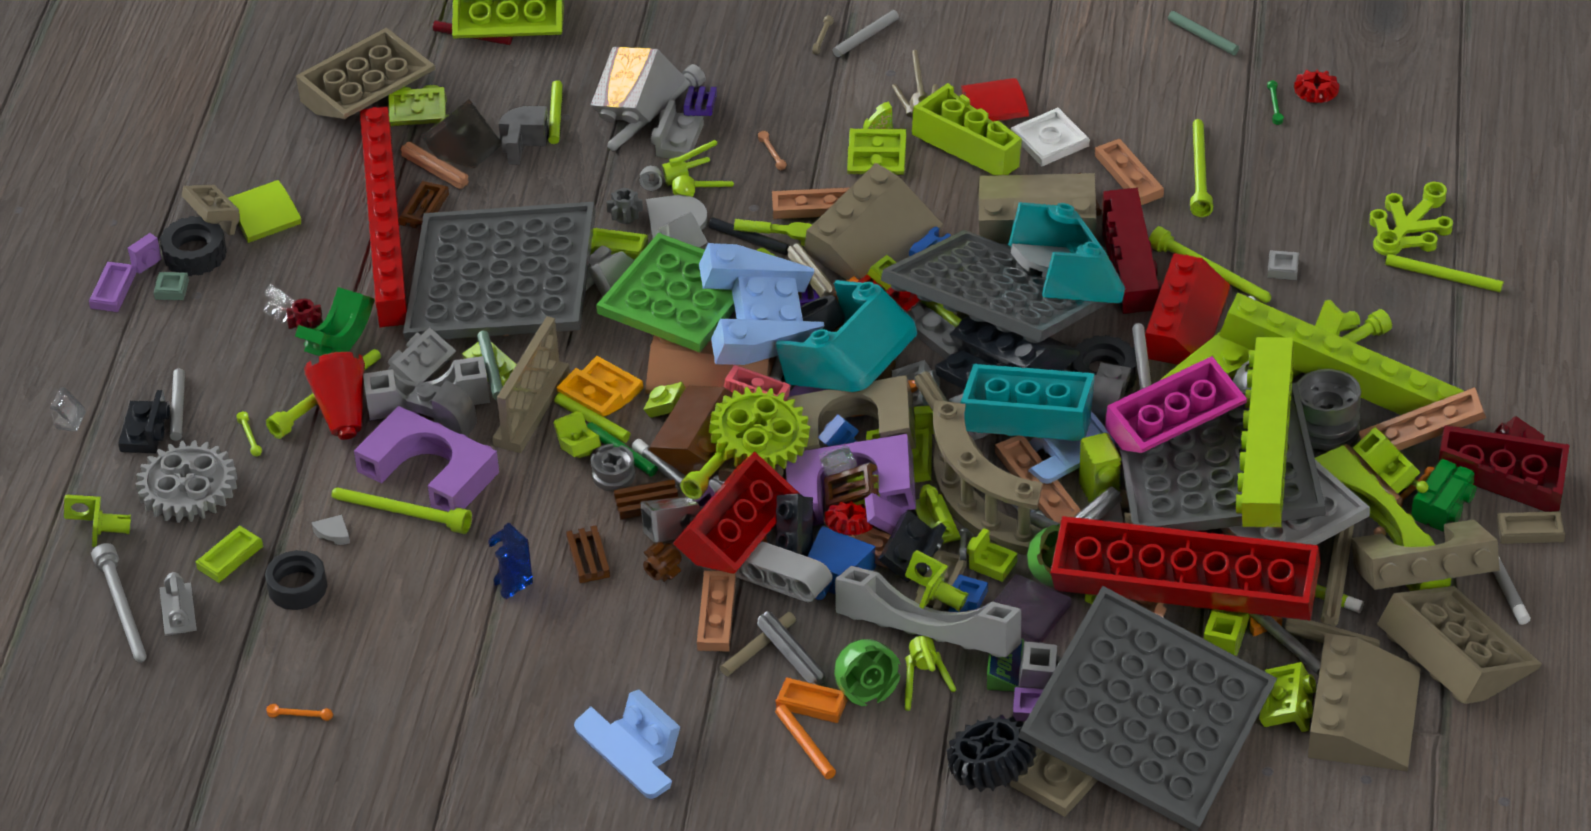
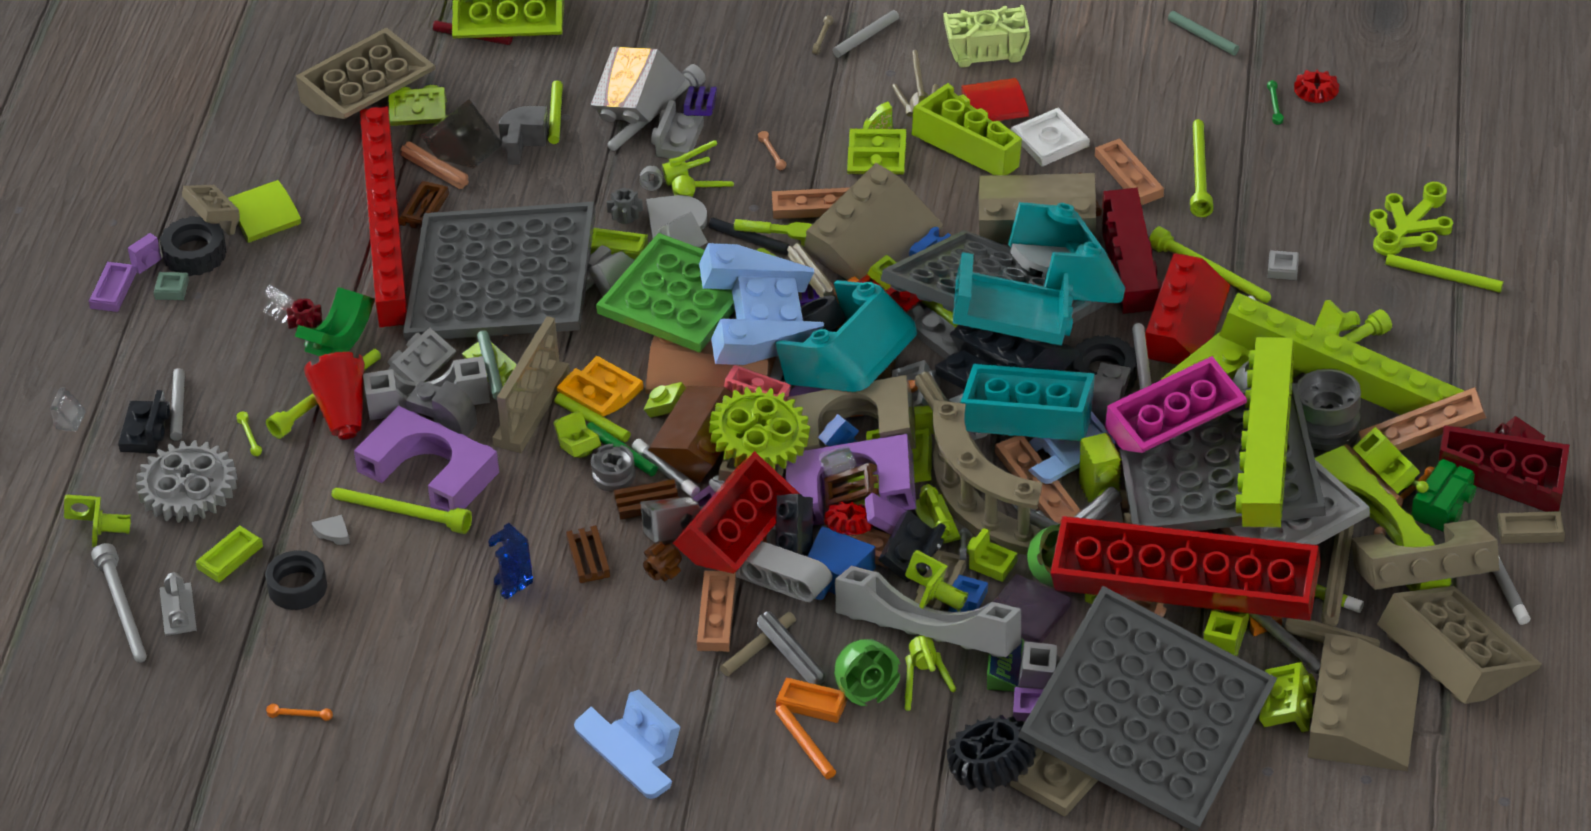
lime piece [680,451,726,500] -> none
none -> yellowish green piece [943,5,1030,68]
none -> teal panel [953,252,1073,346]

